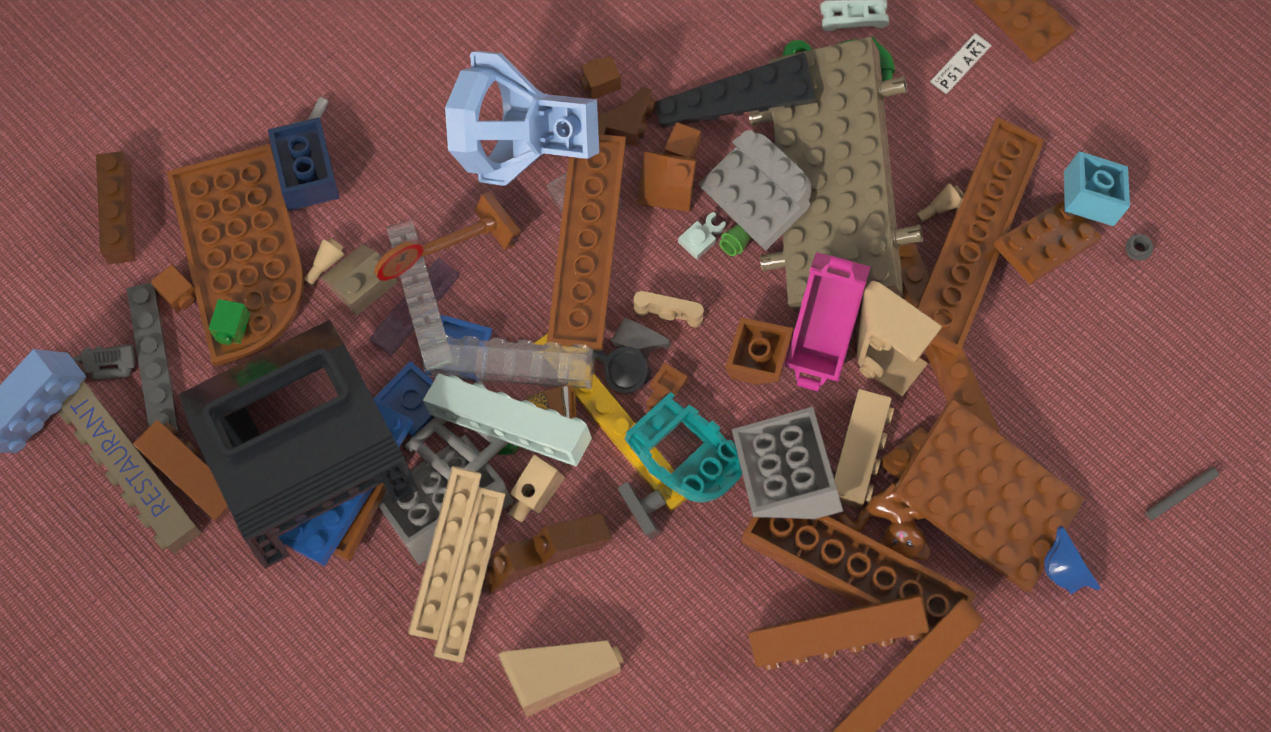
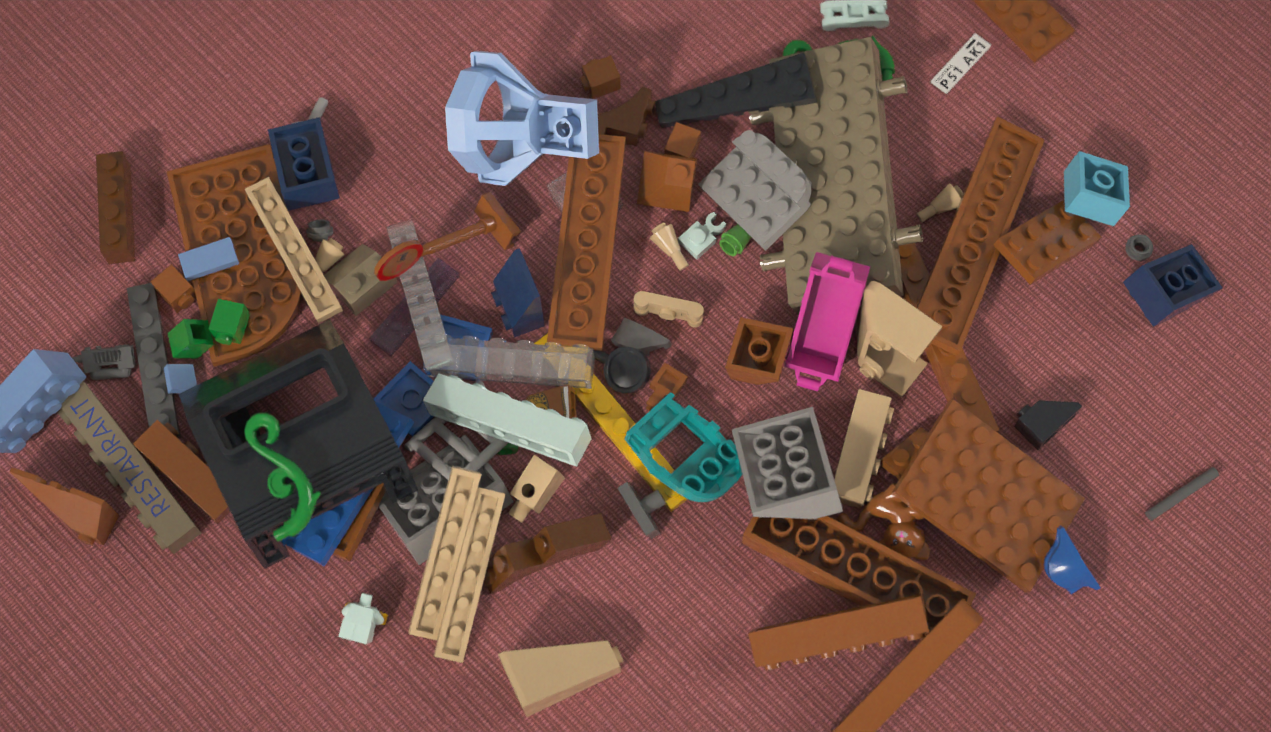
none -> dark orange wedge [9,467,119,546]
none -> medium blue tile [164,364,197,393]
none -> green brick [168,319,214,359]
none -> medium blue tile [178,237,239,281]
none -> tan plate [245,177,343,324]
none -> green plant [245,413,320,541]
none -> dark grey plate [306,219,333,242]
none -> light aqua piece [338,593,388,644]
none -> dark blue slope [491,248,545,338]
none -> tan cone [650,223,689,271]
none -> black slope [1014,400,1082,450]
none -> dark blue slope [1123,244,1223,327]

